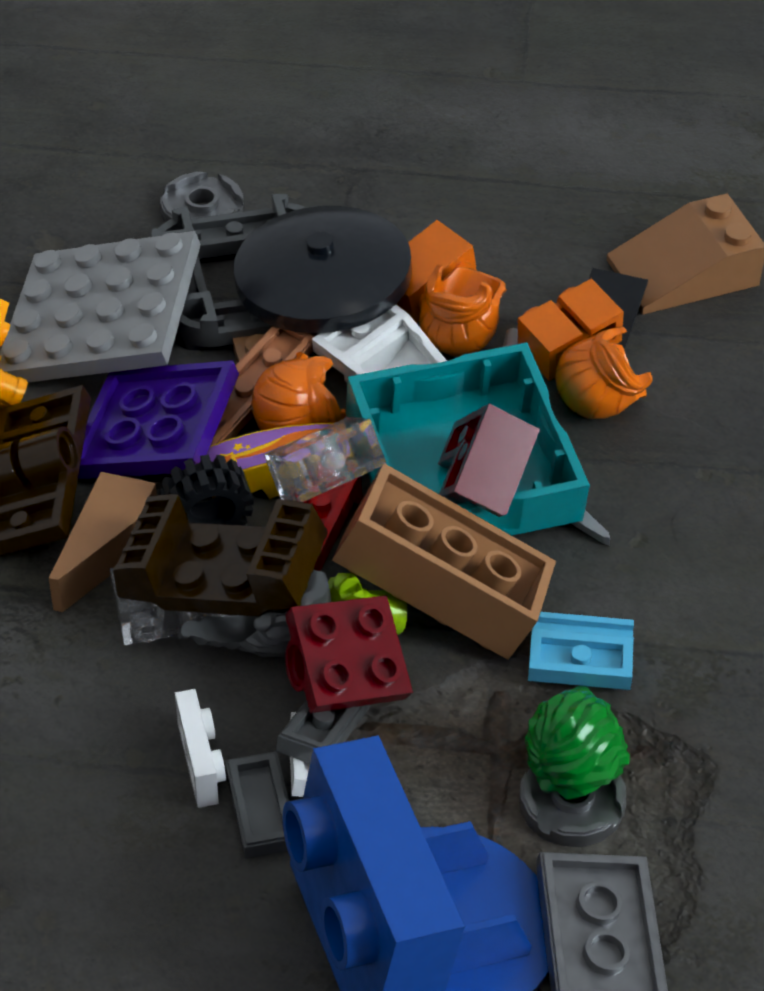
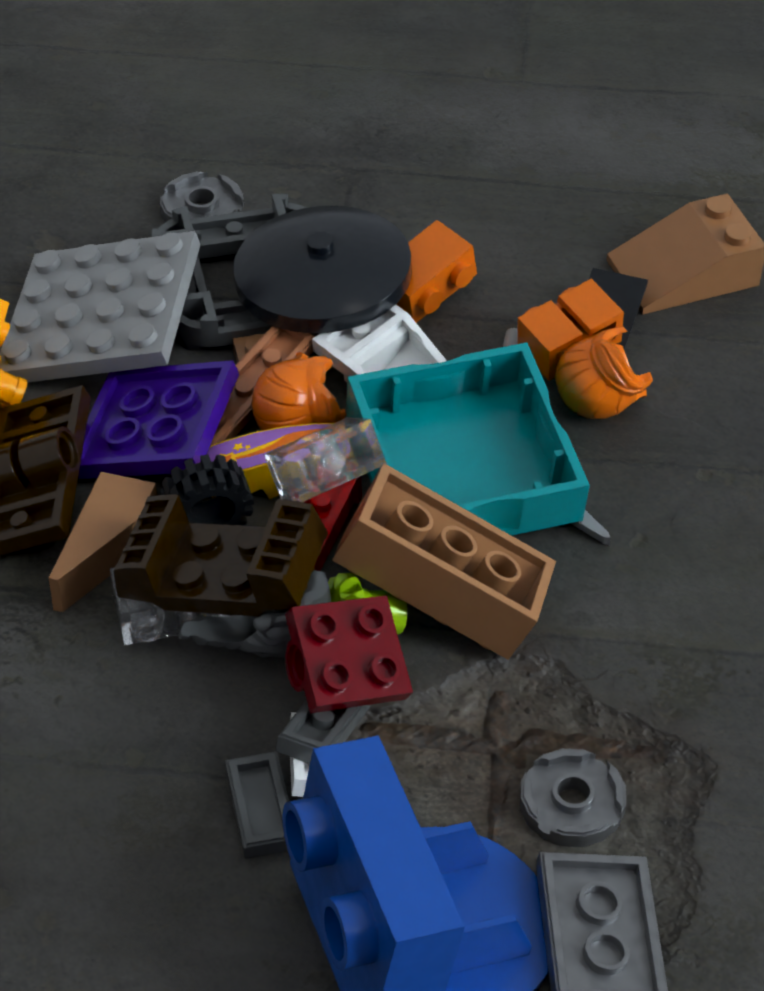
white plate [175,689,226,808] -> none
orange hair [419,264,507,357] -> none
panel [438,403,540,517] -> none
green hair [525,686,630,801] -> none
medium azure plate [528,612,634,690] -> none

